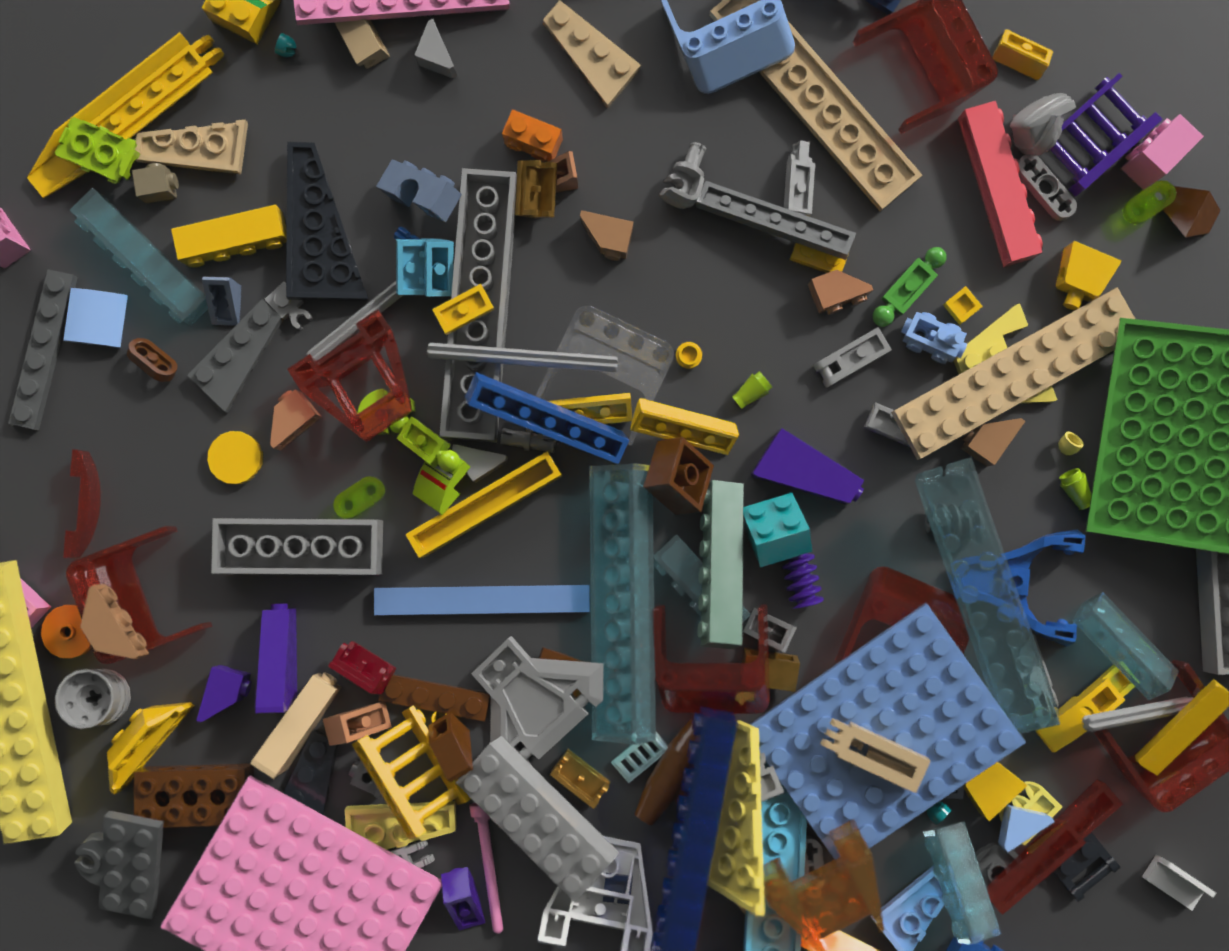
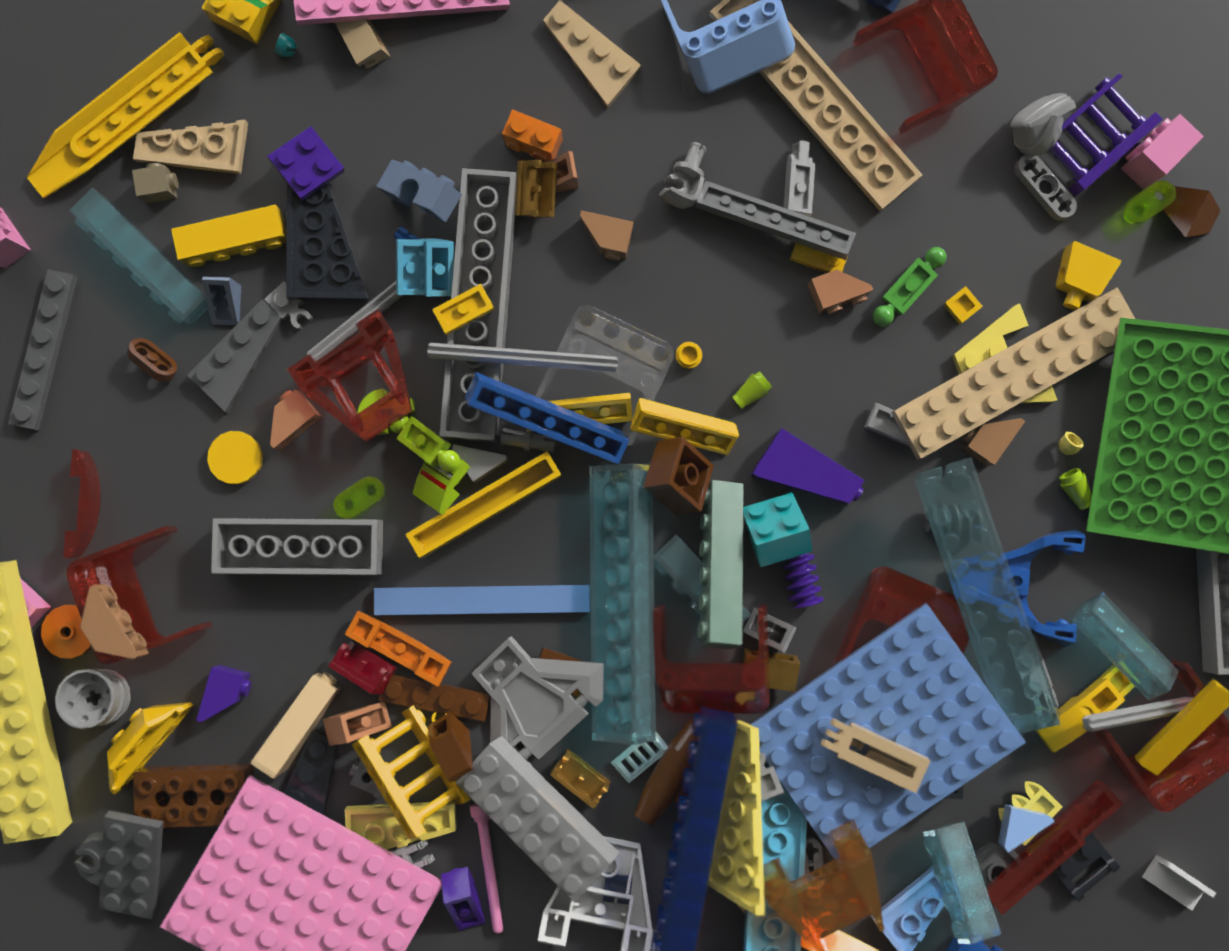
lime piece [55,117,141,184] -> none
light blue slope [63,288,128,348] -> none
dark purple slope [255,603,298,713] -> none
light grey slope [414,19,457,78] -> none
light grey plate [813,327,892,388] -> none
light blue brick [901,312,967,364] -> none
teal hinge [926,801,951,825] -> none
coral brick [958,101,1043,267] -> none
yellow torso [963,762,1027,821] -> none
yellow slope [992,30,1053,80] -> none
none -> dark purple plate [267,126,345,202]
none -> orange slope [345,611,452,687]

